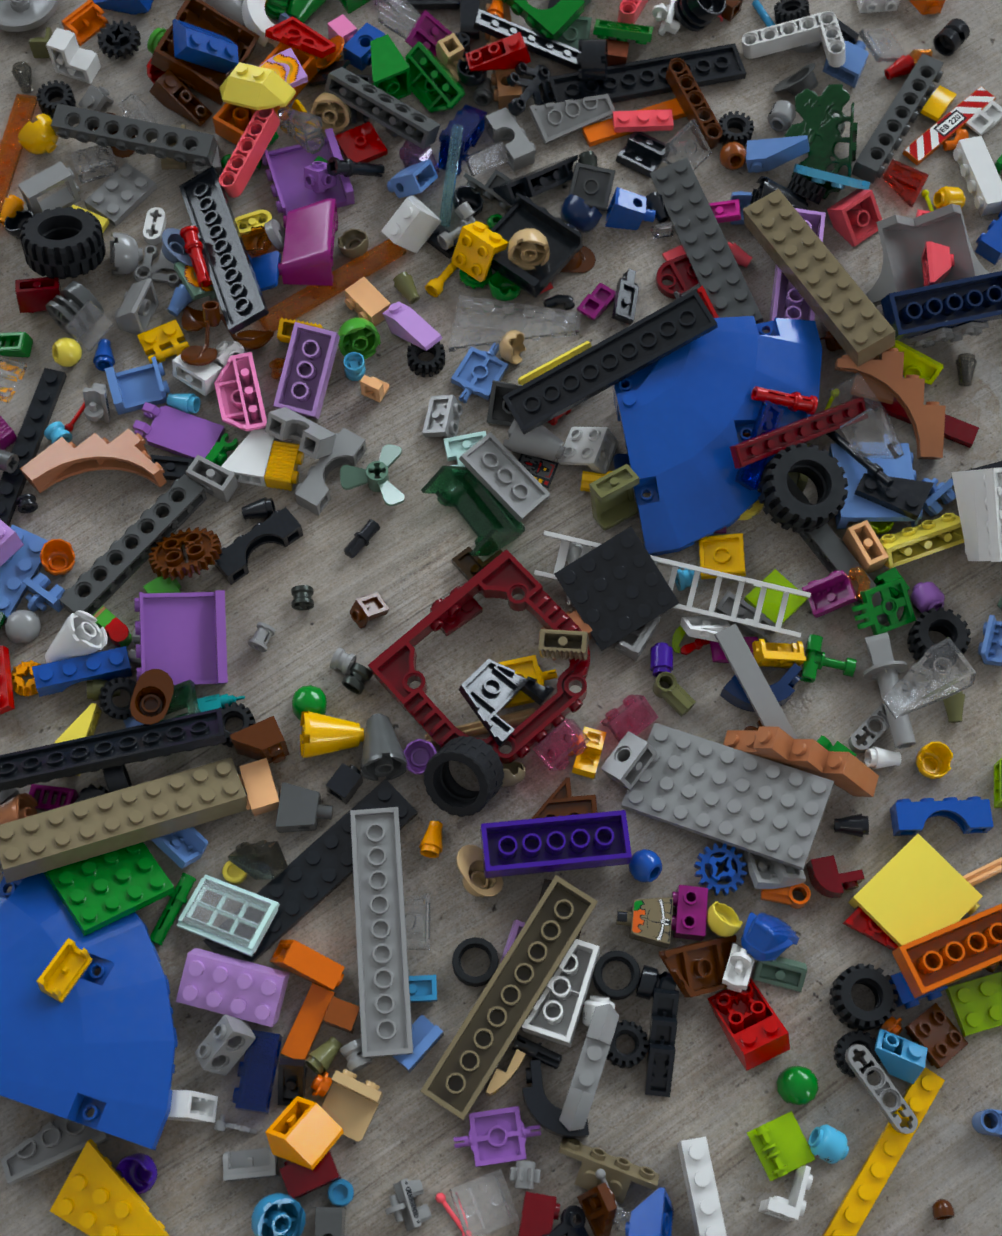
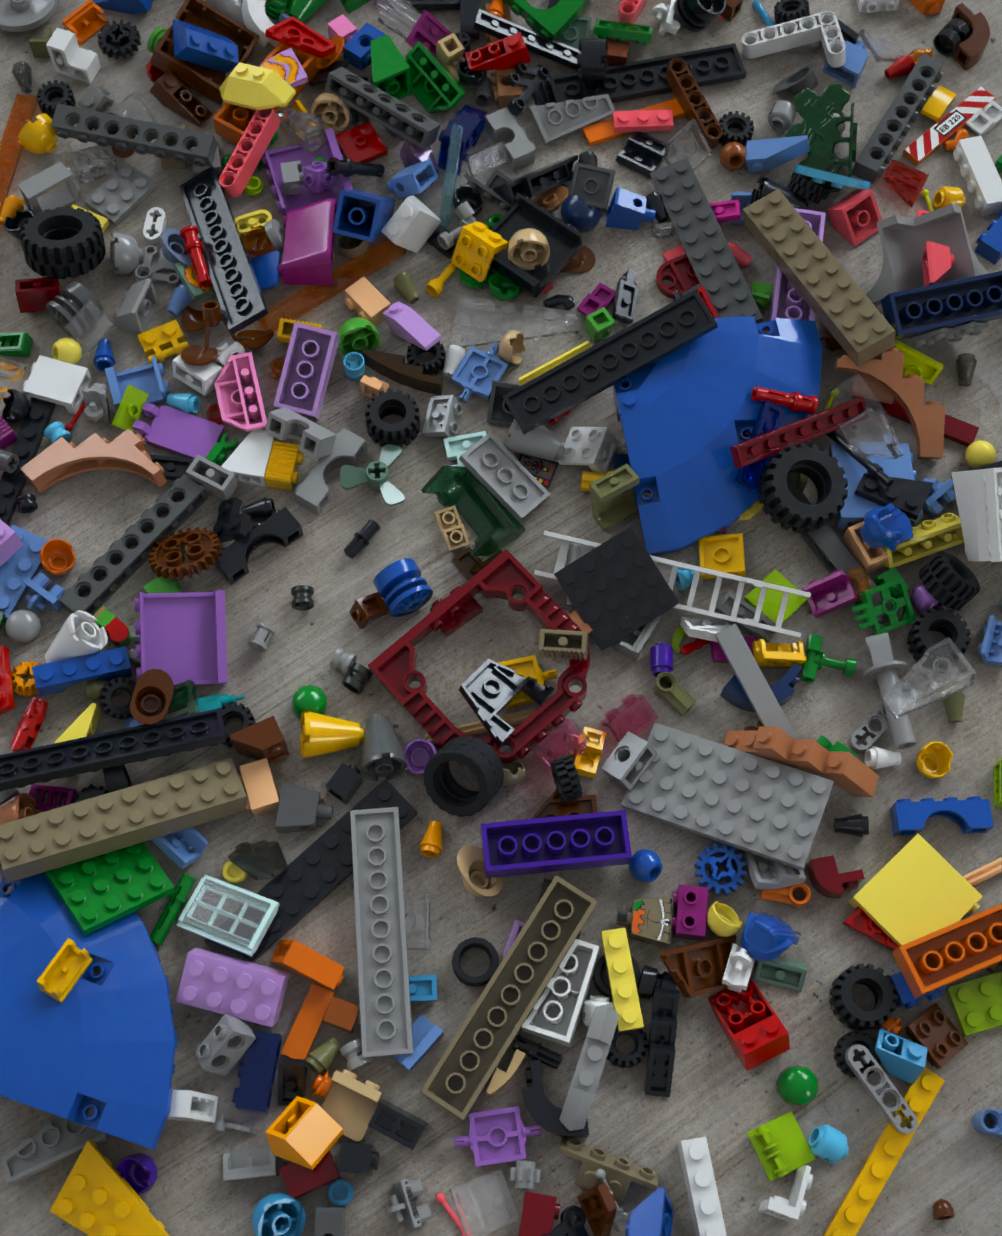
none -> black hair [2,389,29,424]
none -> red hinge [10,697,49,752]
none -> white panel [23,355,92,414]
none -> lime plate [111,385,149,432]
none -> clear red plate [206,403,224,424]
none -> black plate [213,497,251,543]
none -> lime plate [244,176,264,196]
none -> light grey brick [280,160,304,196]
none -> blue slope [332,189,396,242]
none -> black brick [338,1142,379,1176]
none -> dark brown slope [362,349,443,396]
none -> black tyre [365,389,420,448]
none -> black hinge [368,1099,428,1150]
none -> blue wheel [373,558,433,617]
none -> tan slope [434,505,470,552]
none -> white cone [442,345,465,378]
none -> medium nougat dish [533,186,569,212]
none -> black tyre [550,756,583,803]
none -> bright green brick [585,307,616,342]
none -> light yellow plate [600,927,644,1032]
none -> bright green bracket [750,281,773,311]
none -> blue hair [859,503,914,551]
none -> black tyre [919,551,981,611]
none -> reddish brown arch [951,3,990,71]
none -> light yellow piece [965,440,996,468]

